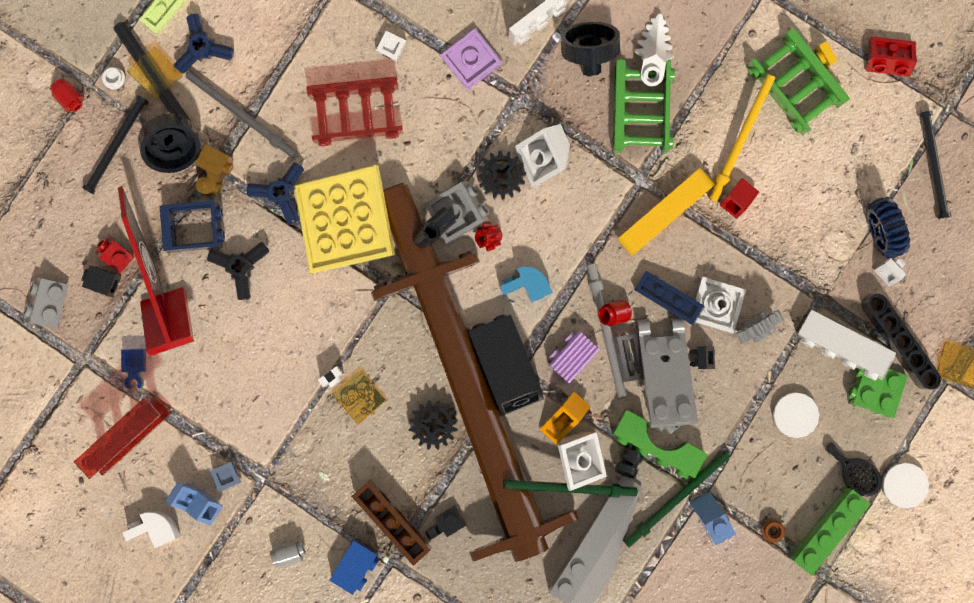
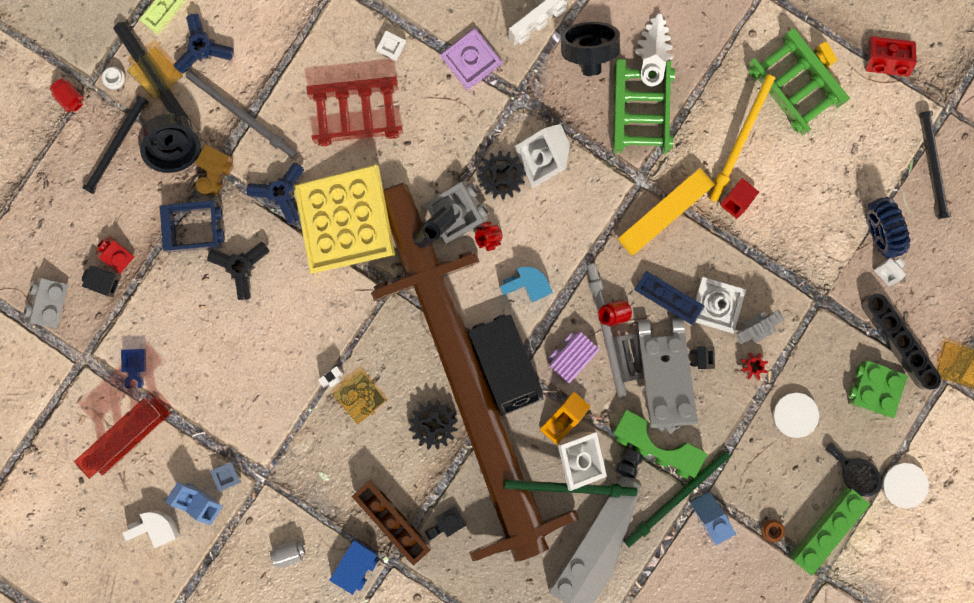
red piece [118,186,194,356] -> none
white brick [798,310,896,381] -> none
none -> red gear [739,352,769,380]

